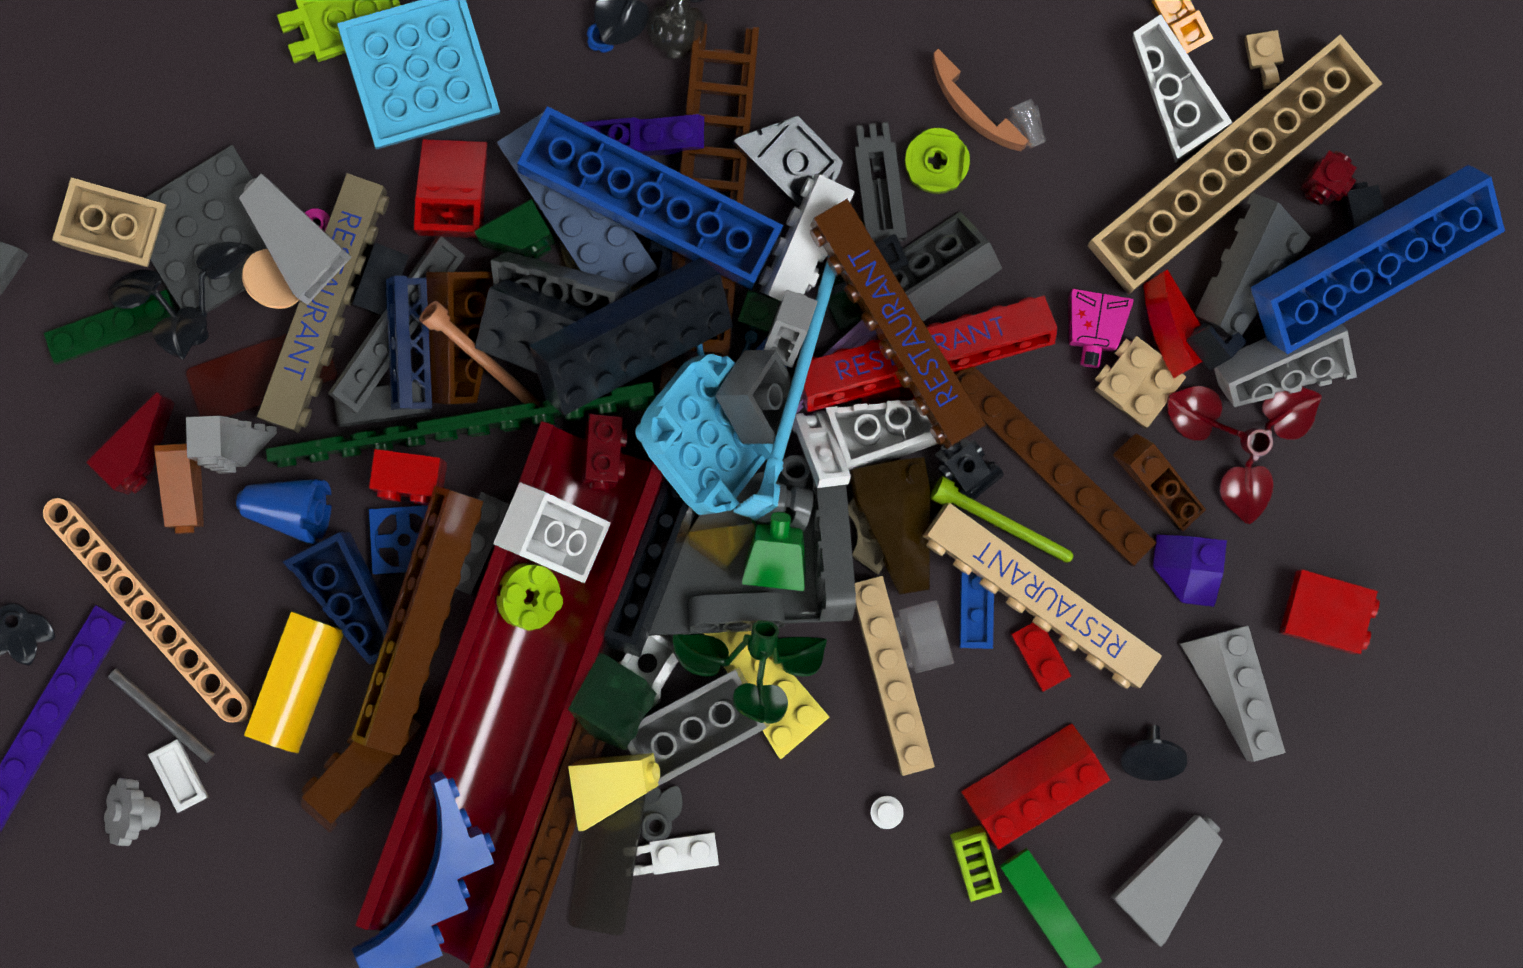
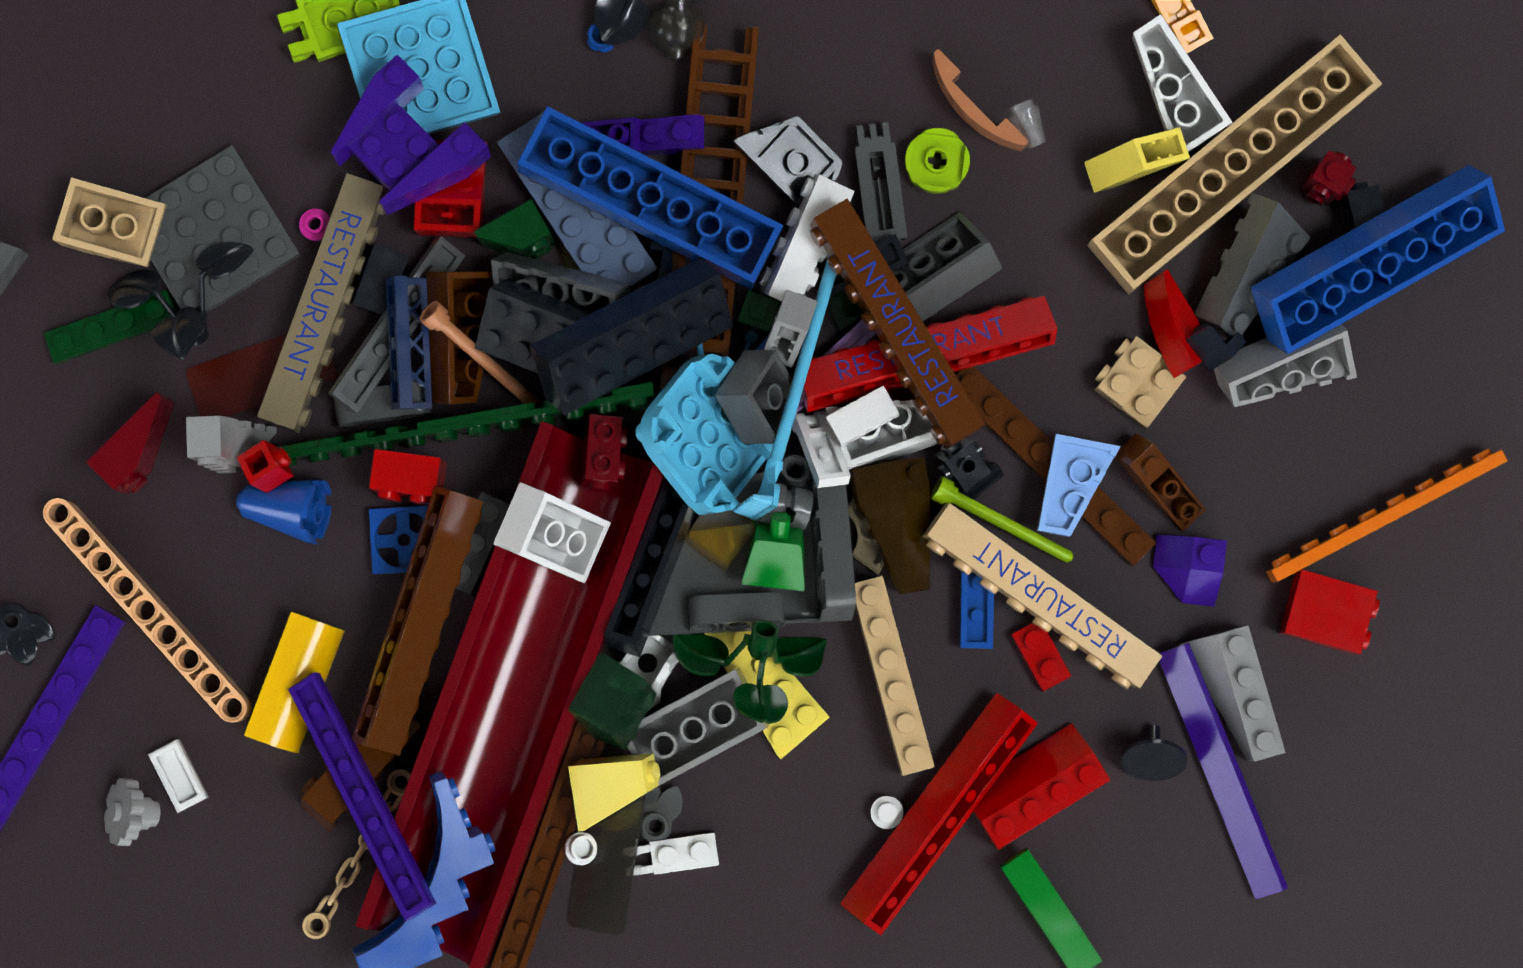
flat silver bar [108,668,215,763] -> none
dark orange slope [154,444,204,534] -> none
light grey slope [239,174,352,305] -> none
light nougat shield [242,249,299,309] -> none
dark blue wedge [283,532,392,665] -> none
lime plate [497,563,563,631] -> none
clear brick [894,600,954,674] -> none
lime slope [950,825,1002,902] -> none
dark pink torso [1068,289,1134,368] -> none
light grey slope [1111,815,1223,947] -> none
dark red plant [1167,386,1322,524] -> none
tan plate [1244,30,1284,90] -> none
none -> red brick [236,440,294,493]
none -> dark purple tile [288,672,437,921]
none -> tan piece [302,769,411,939]
none -> dark purple wedge [331,54,491,215]
none -> white plate [564,832,597,865]
none -> white tile [826,386,899,447]
none -> red brick [840,693,1038,935]
none -> light blue wing [1037,434,1121,537]
none -> light yellow slope [1084,127,1190,193]
none -> tile [1159,642,1288,899]
none -> orange plate [1266,448,1508,583]

